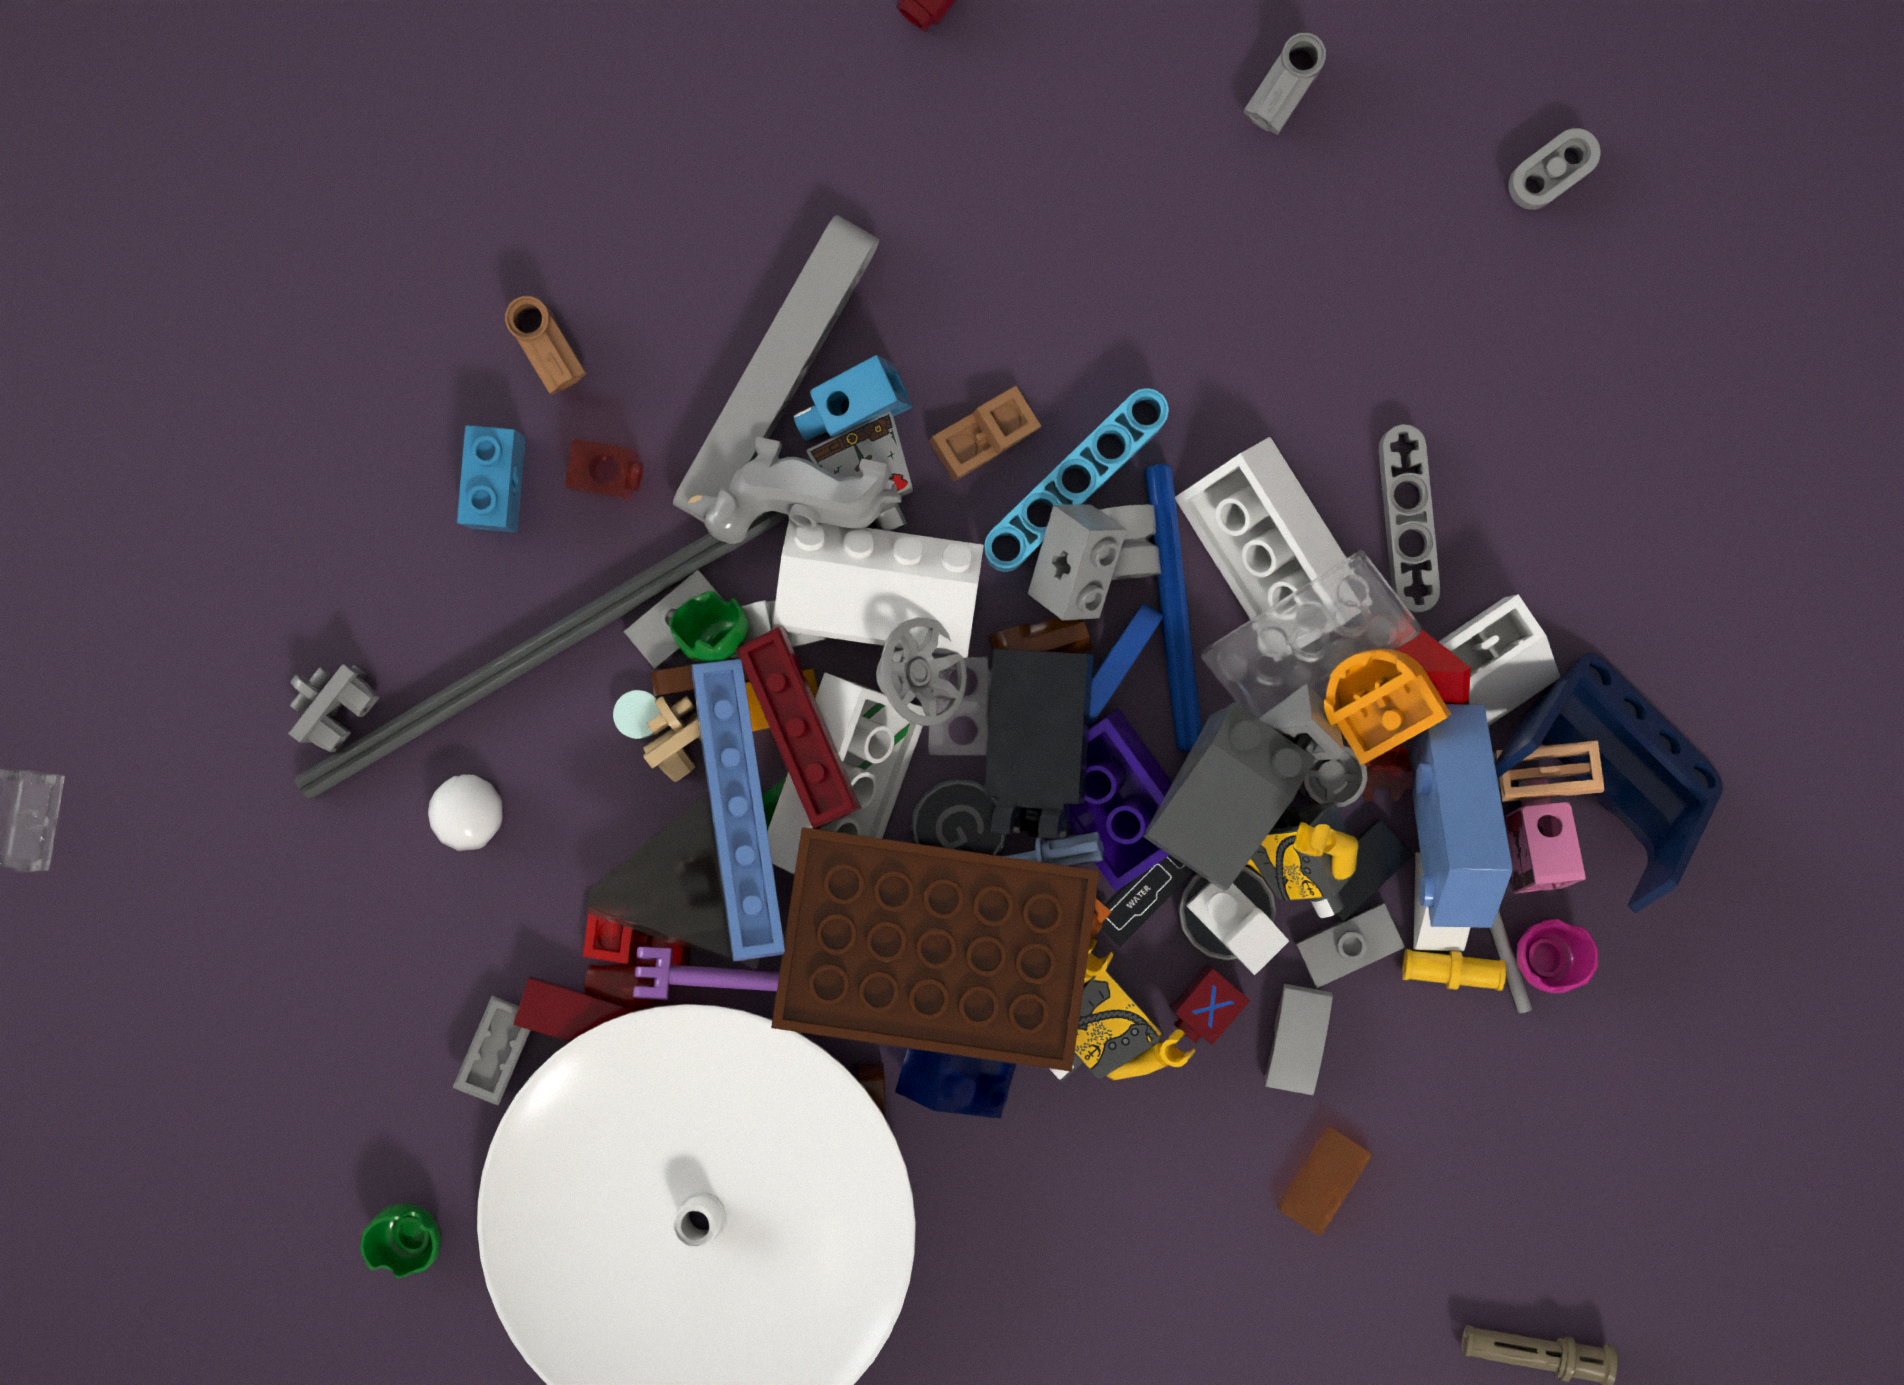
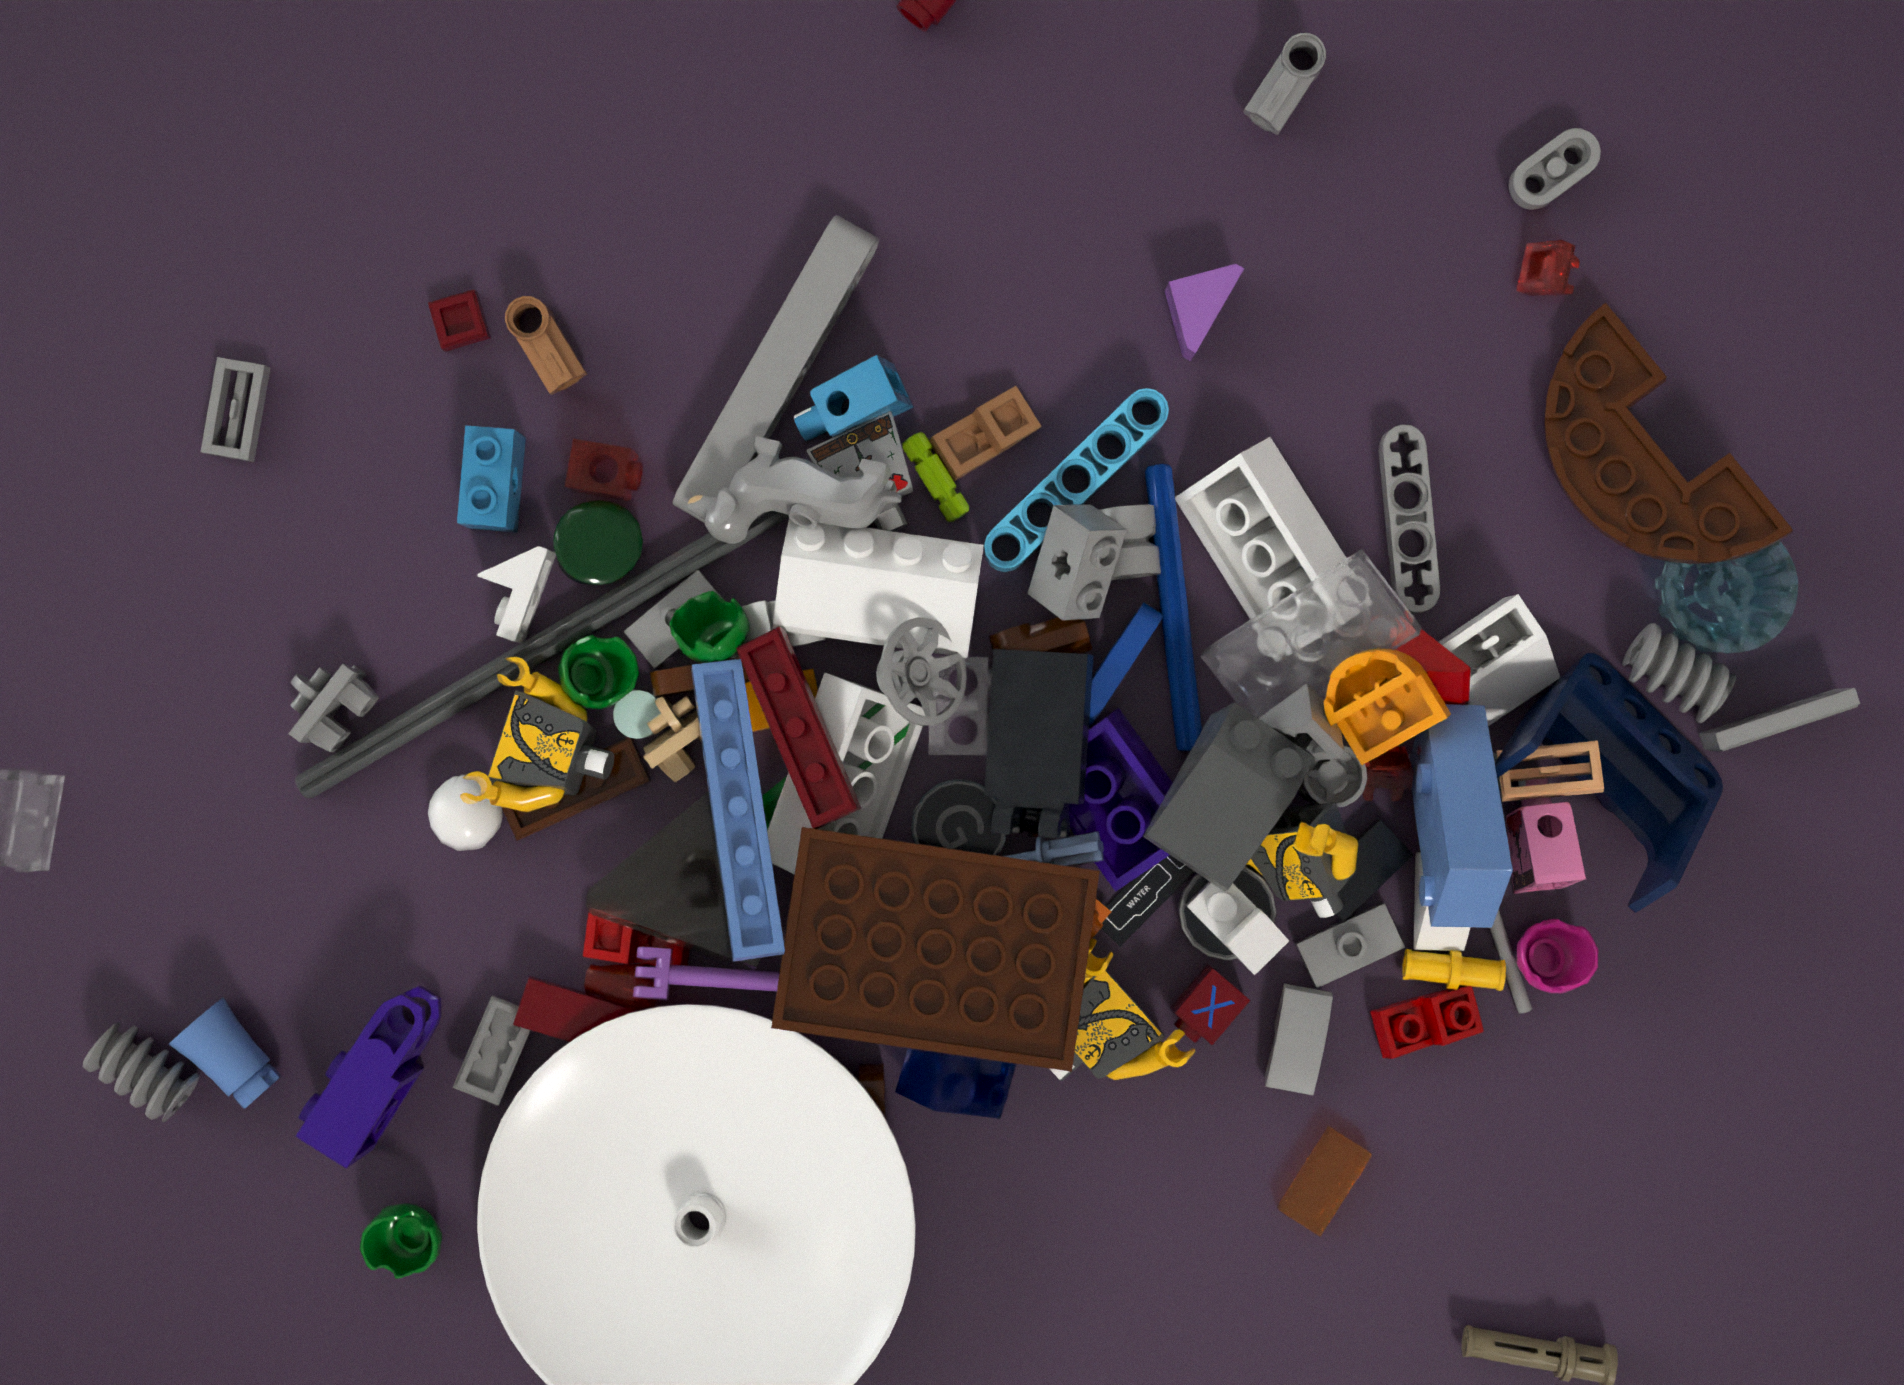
none -> light grey piece [83,1022,200,1123]
none -> medium blue plant [169,997,281,1109]
none -> light grey tile [200,357,271,462]
none -> dark purple brick [295,985,441,1169]
none -> dark red tile [428,289,491,352]
none -> torso [460,657,614,812]
none -> white slope [477,546,556,643]
none -> reddish brown tile [502,737,652,841]
none -> dark green piece [553,500,643,585]
none -> green hair [558,635,639,709]
none -> lime axle [902,432,969,522]
none -> medium lavender slope [1164,264,1244,361]
none -> red slope [1370,986,1484,1059]
none -> clear red tile [1517,240,1580,296]
none -> reddish brown plate [1545,302,1793,564]
none -> light grey piece [1622,623,1736,723]
none -> clear light blue gear [1655,541,1798,654]
none -> light grey tile [1699,688,1860,751]

